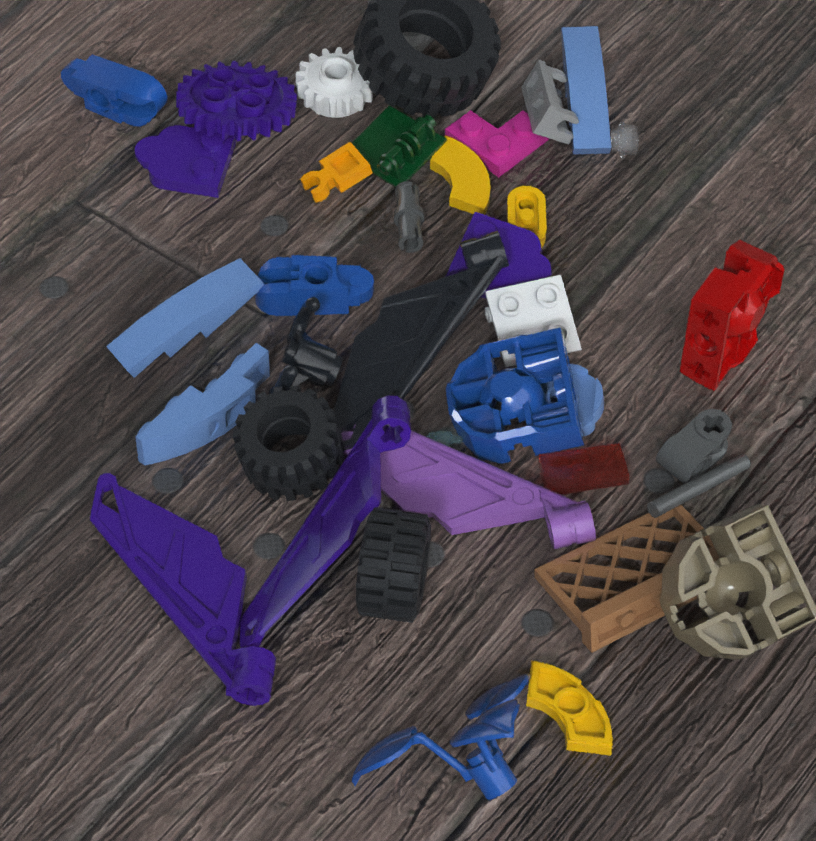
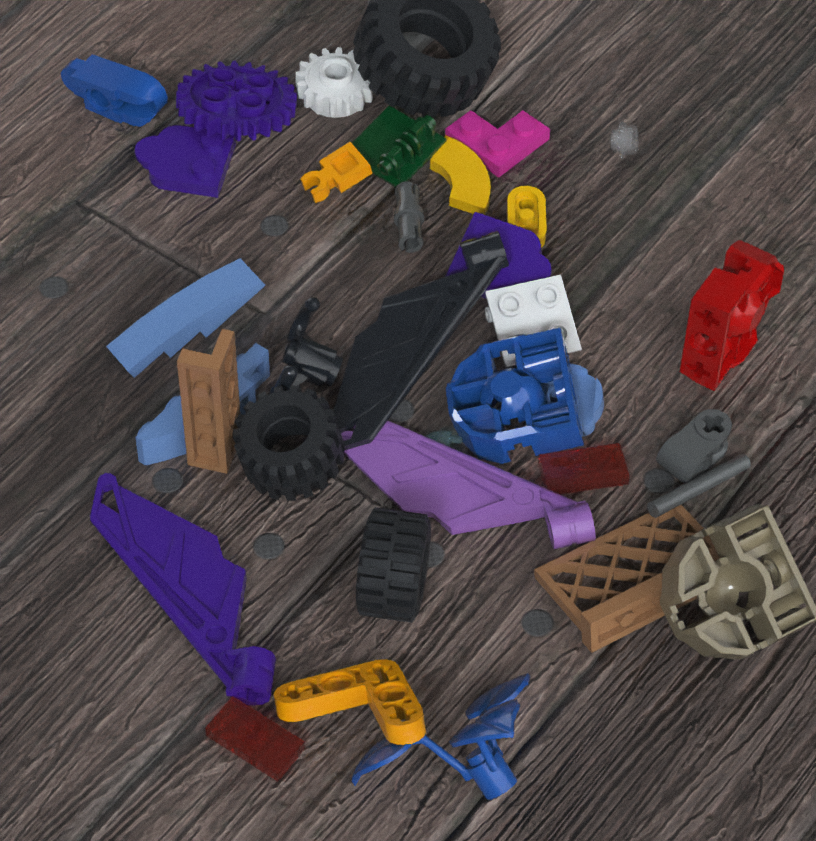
dark purple wing [240,395,411,648] -> none
blue piece [255,255,374,316] -> none
light grey hinge [521,59,579,145] -> none
yellow tile [526,660,613,756] -> none
medium blue slope [561,26,611,155] -> none
none -> medium nougat fence [177,329,240,474]
none -> clear red plate [205,696,305,782]
none -> light orange beam [274,659,426,745]

